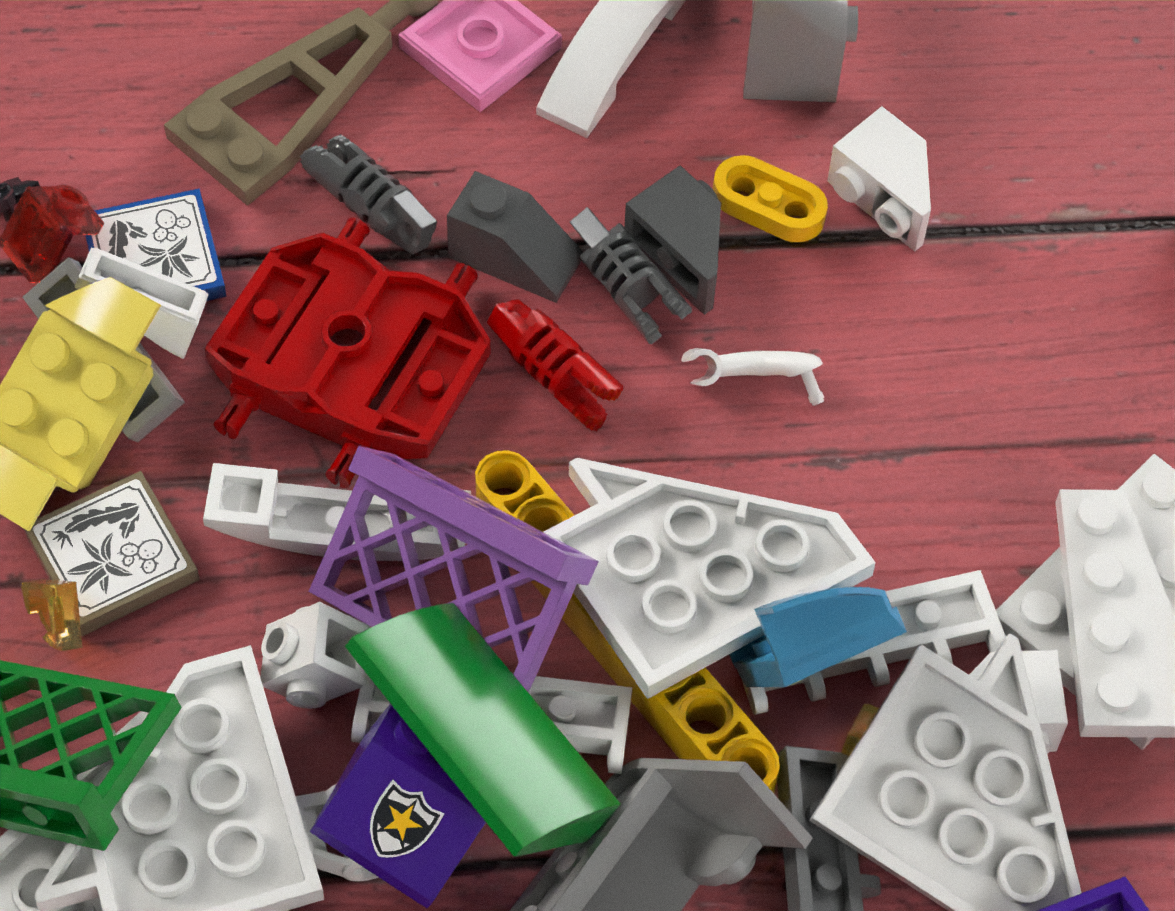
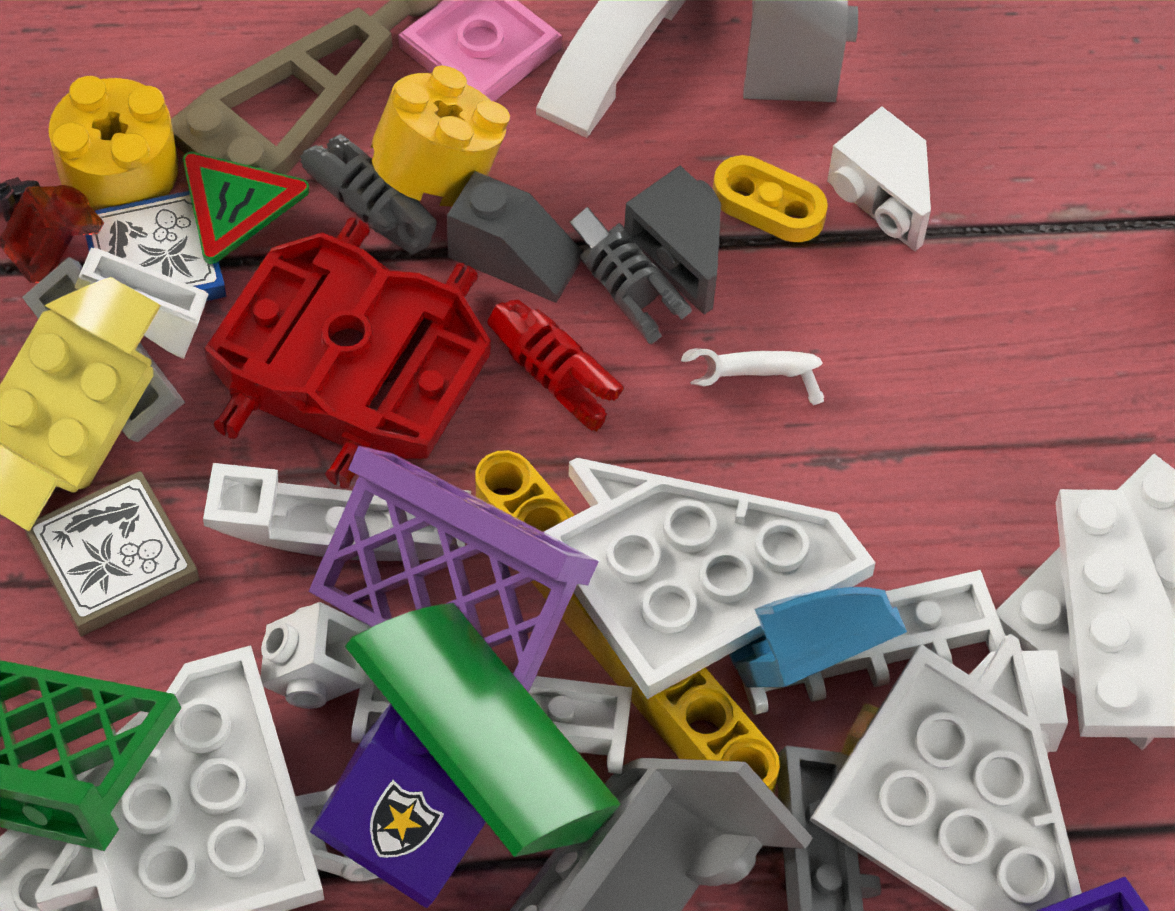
clear yellow tile [21,579,82,651] -> none
none -> yellow brick [49,76,178,212]
none -> piece [183,152,309,264]
none -> yellow brick [370,65,510,207]

